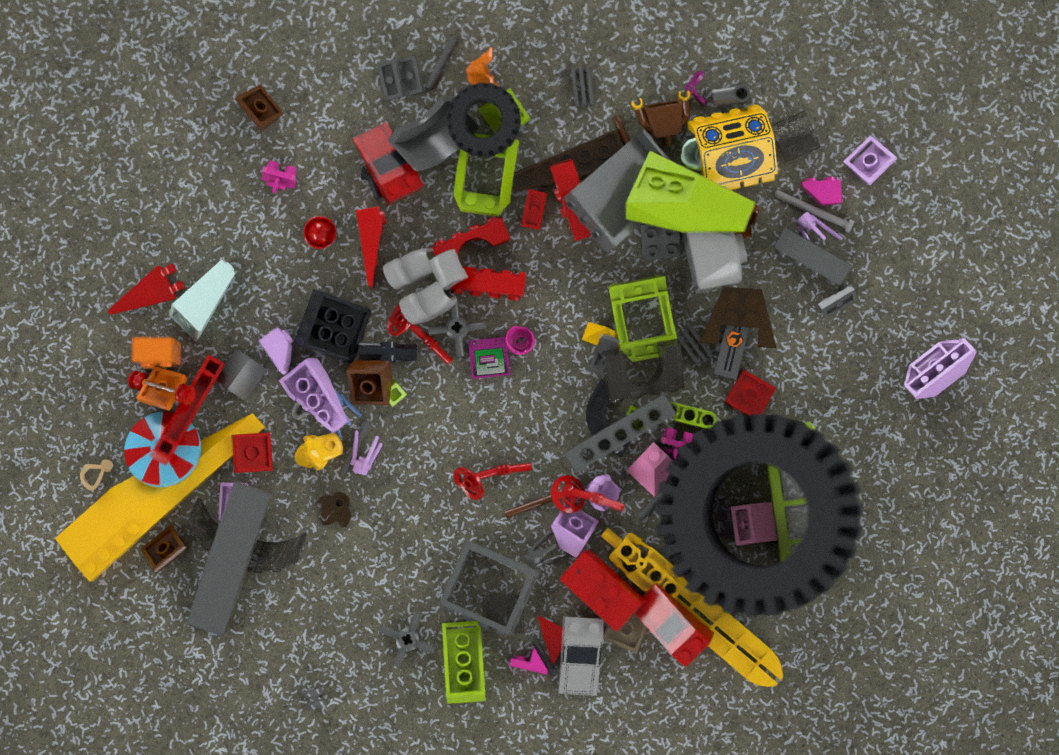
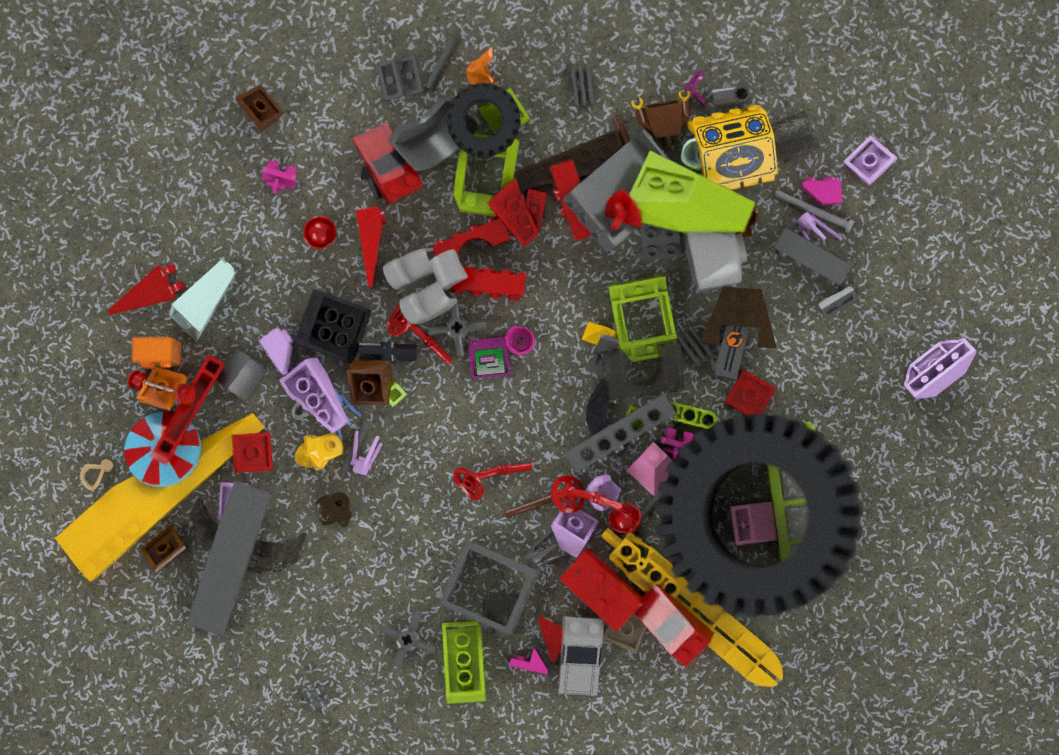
none -> red wing [486,178,538,247]
none -> red shield [605,189,642,230]
none -> red hat [609,503,642,534]

